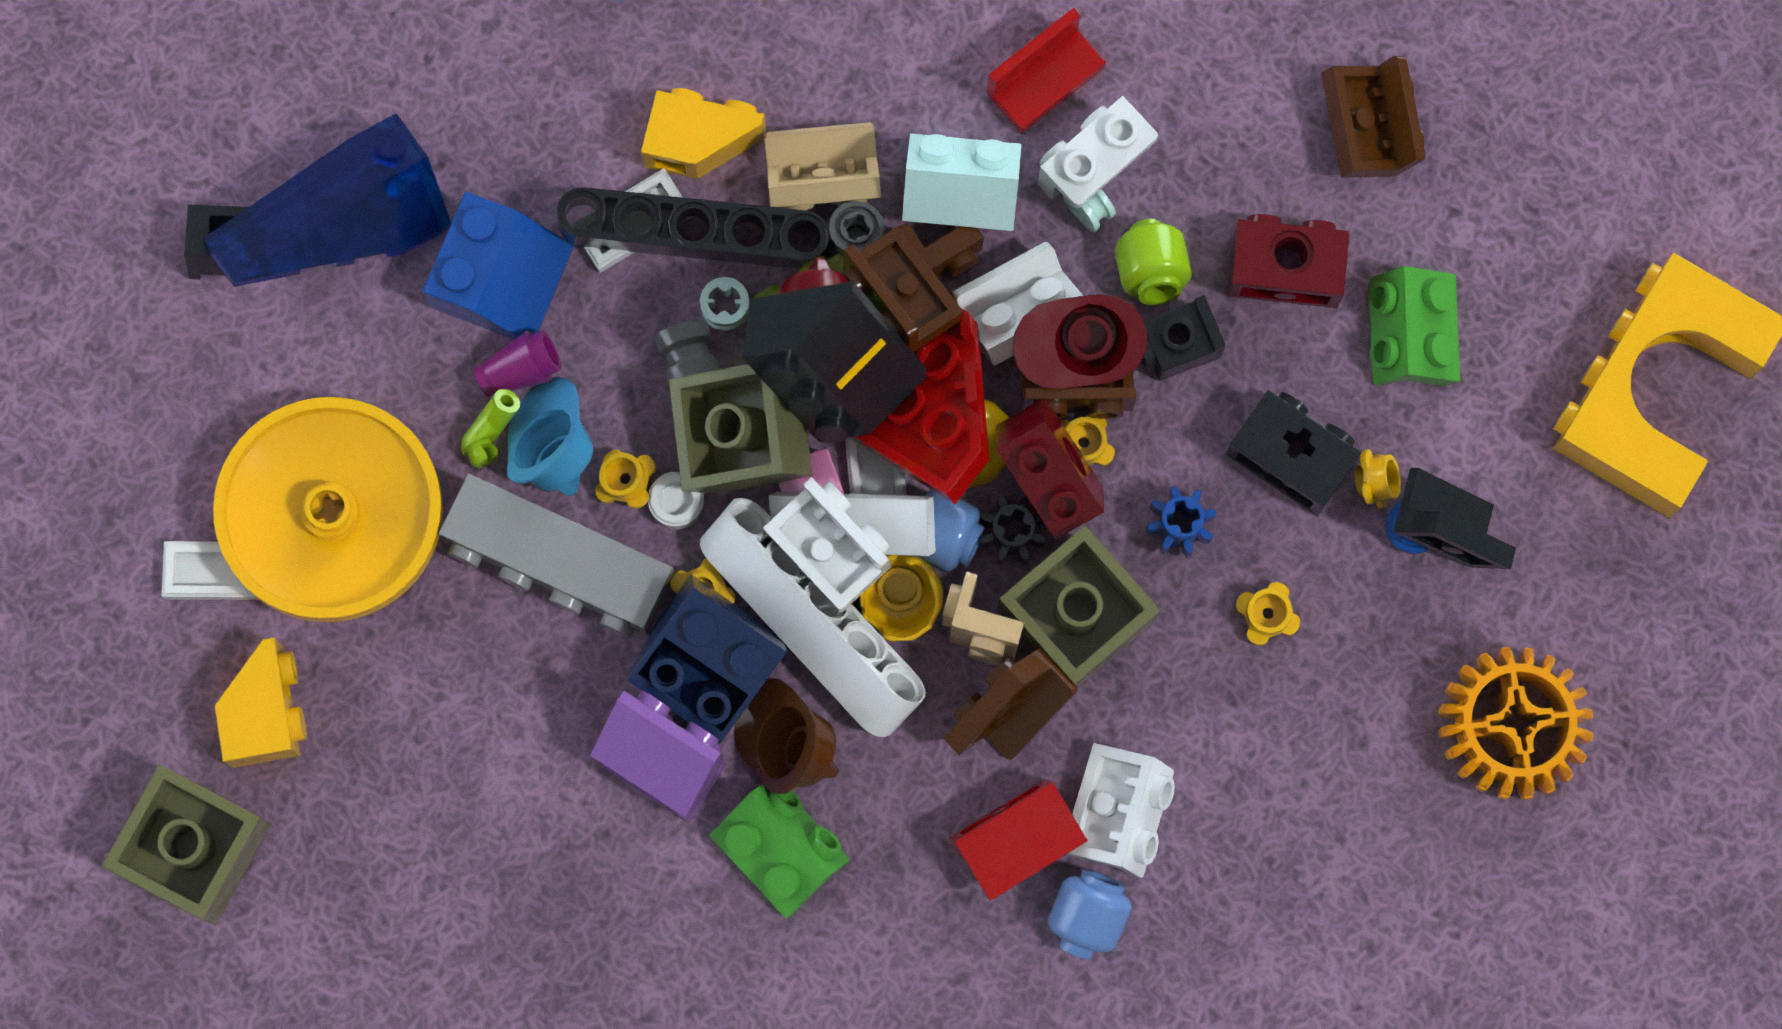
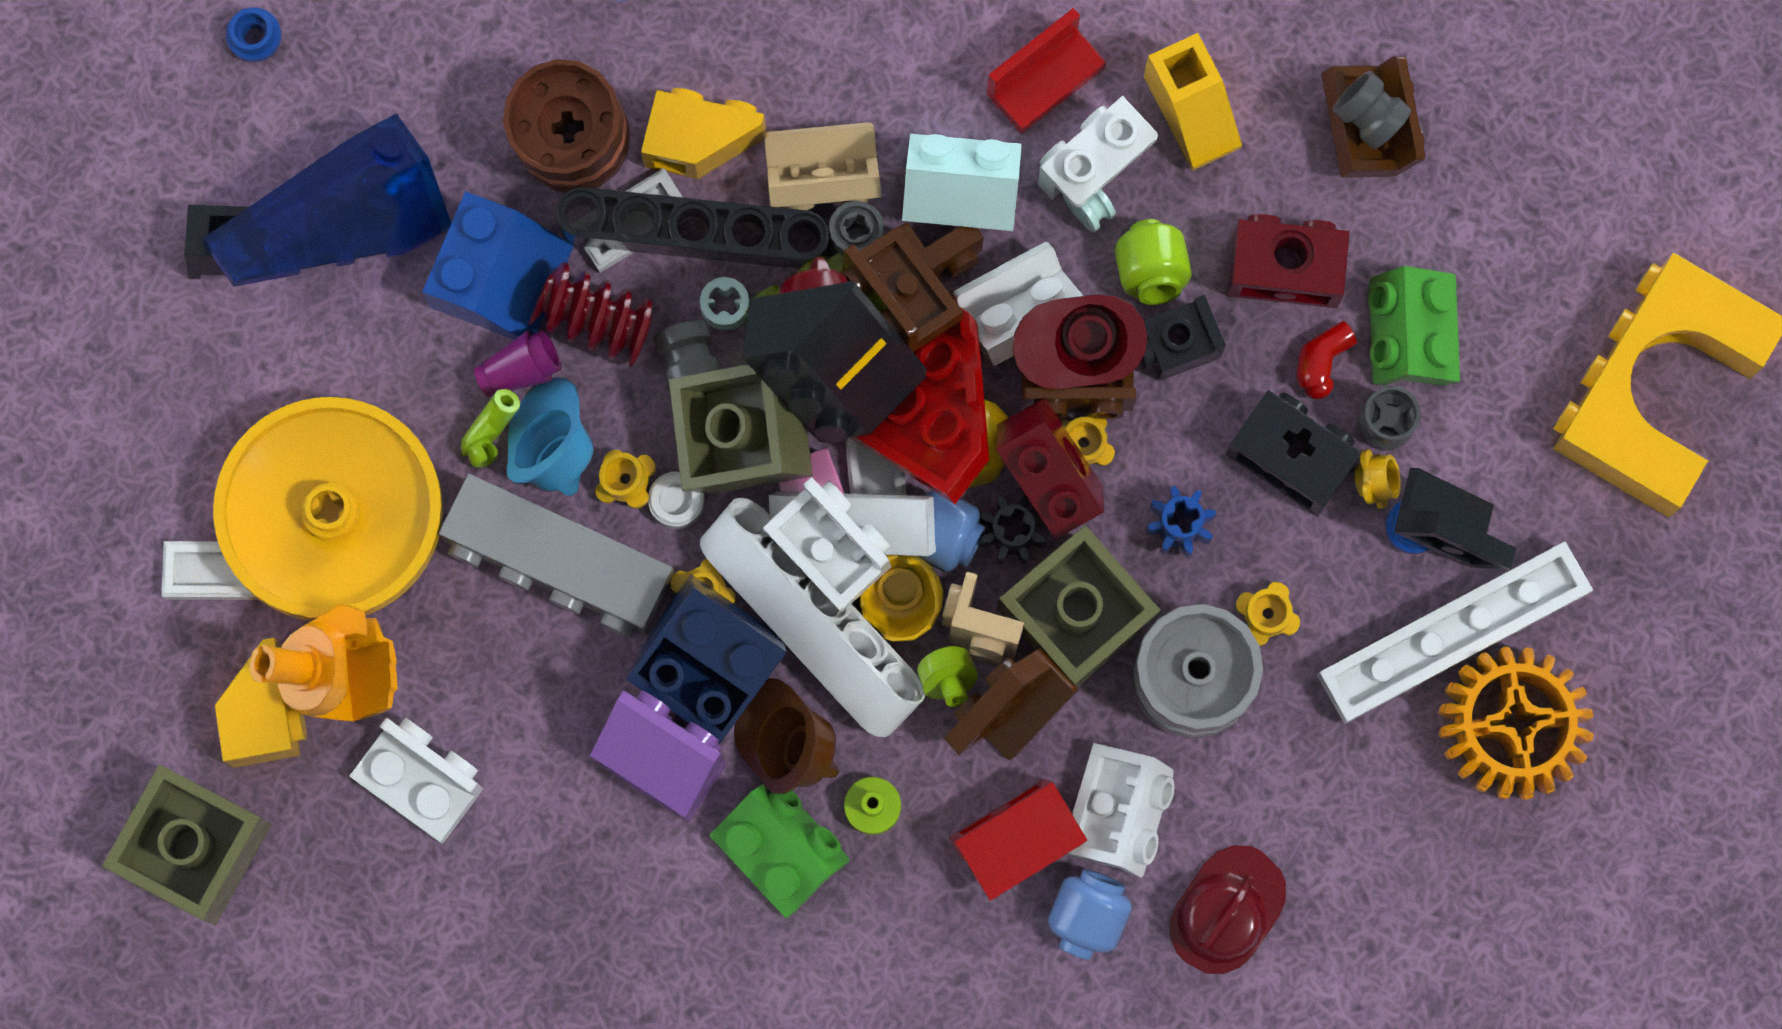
none -> blue plate [226,7,282,62]
none -> light orange piece [249,605,398,722]
none -> white bracket [349,717,483,844]
none -> copper wheel [503,59,631,192]
none -> dark red piece [528,262,653,368]
none -> lime tile [844,777,901,836]
none -> lime tile [917,646,978,707]
none -> light grey wheel [1131,604,1263,739]
none -> yellow slope [1143,33,1242,171]
none -> dark red piece [1170,845,1286,974]
none -> red arm [1296,320,1357,400]
none -> white plate [1317,542,1593,725]
none -> dark grey wheel [1332,71,1411,149]
none -> dark grey wheel [1358,386,1421,451]

